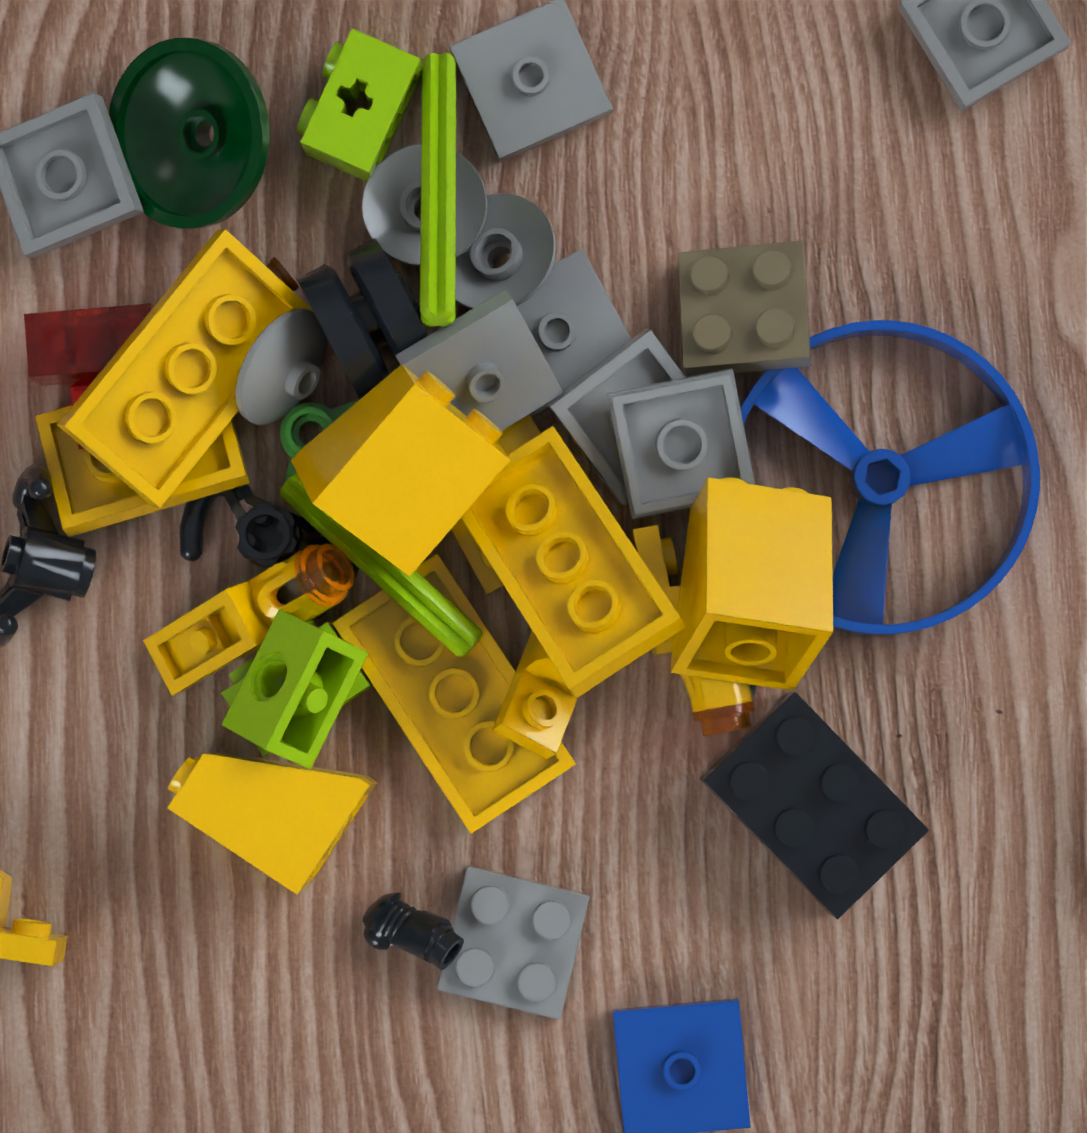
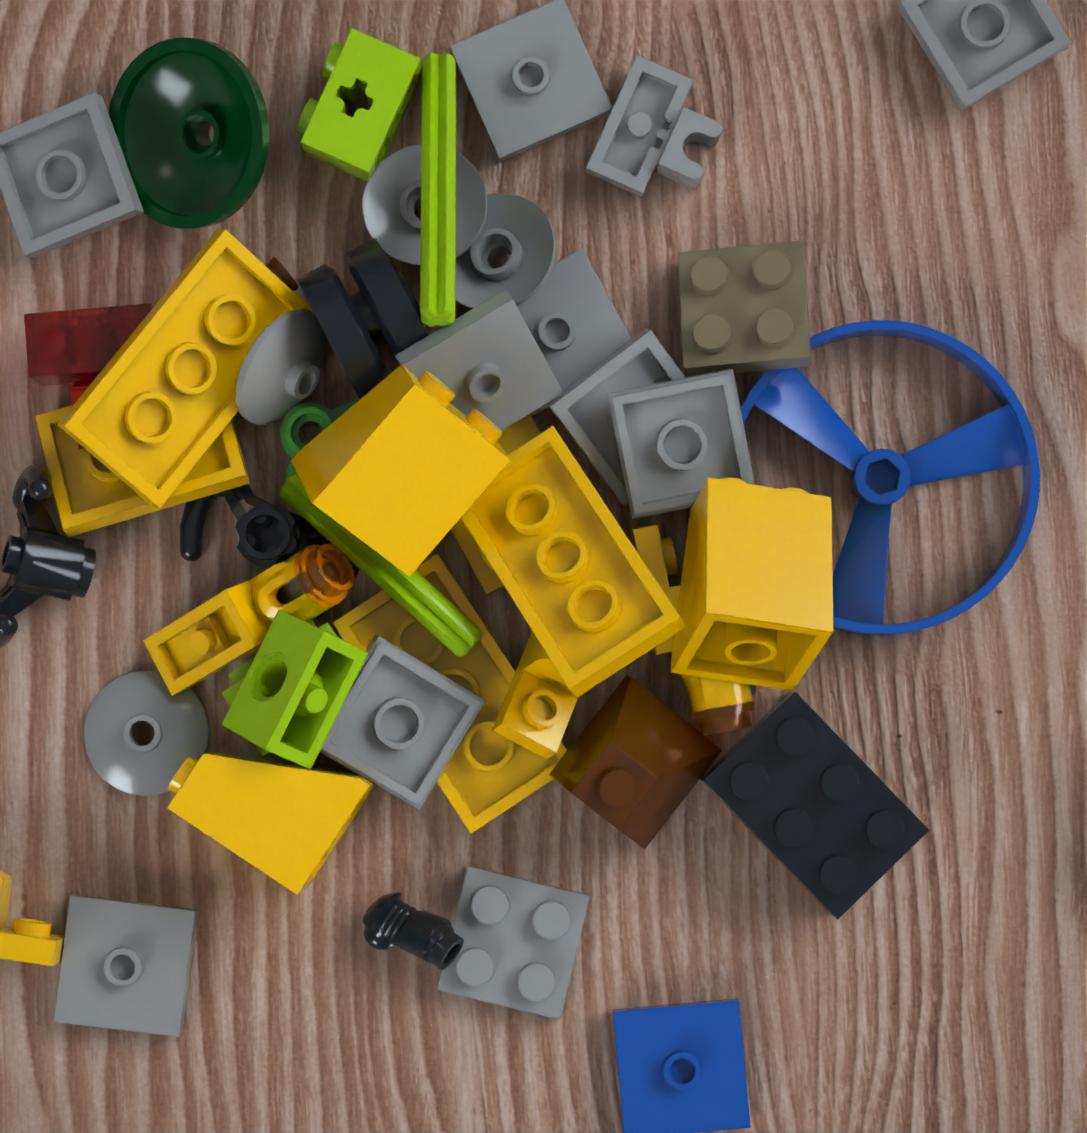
none -> light grey plate [54,894,198,1037]
none -> light grey dish [84,671,210,796]
none -> light grey plate [320,634,485,810]
none -> reddish brown slope [549,675,722,849]
none -> light grey plate [585,55,723,197]

